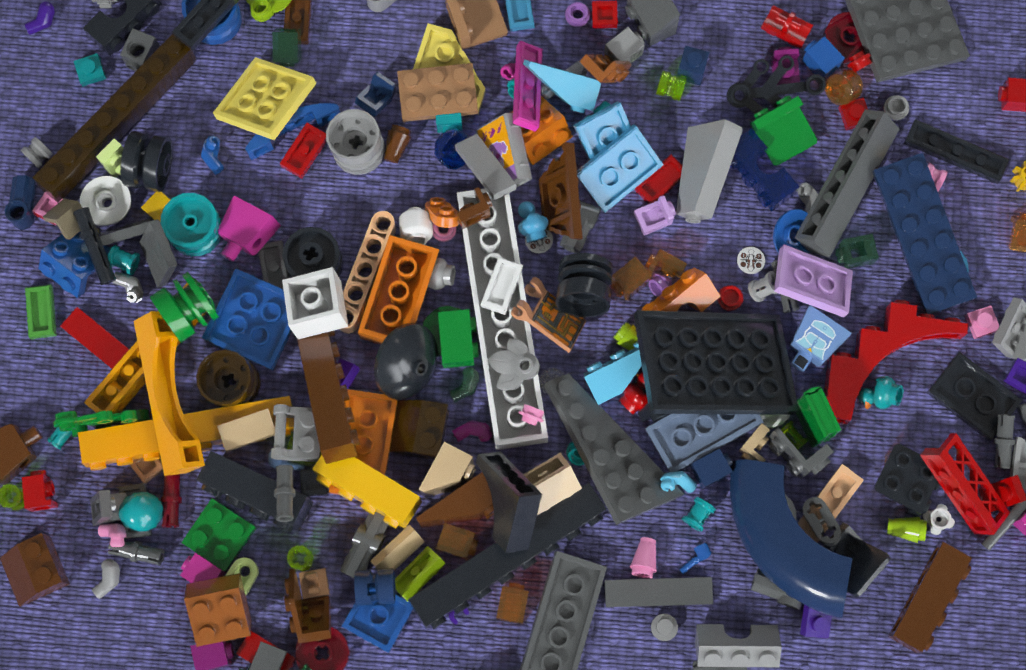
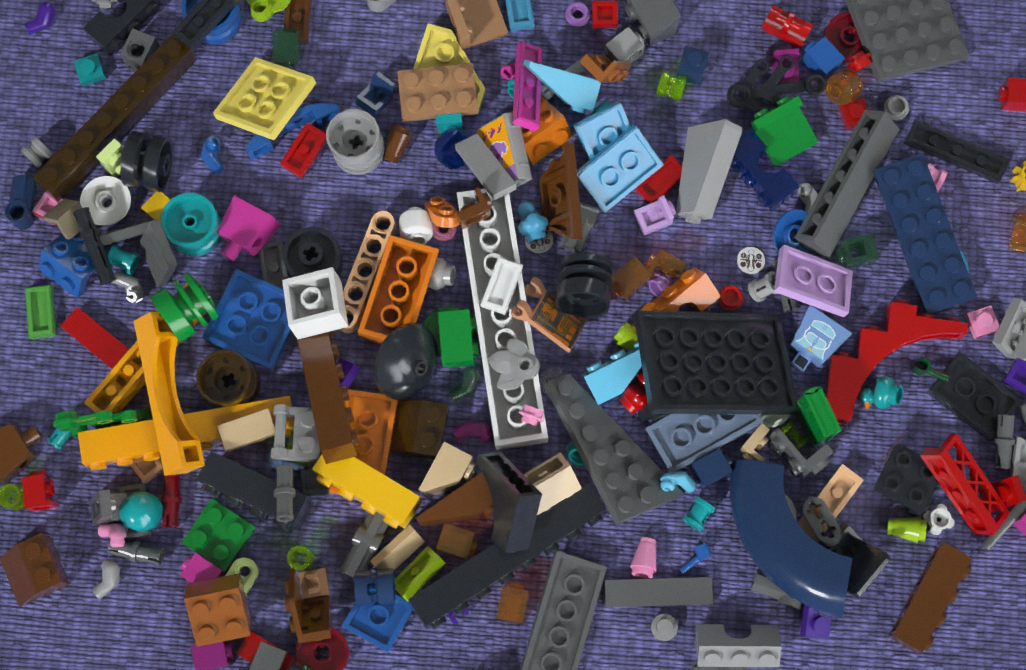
none -> dark green hand [913,358,950,382]

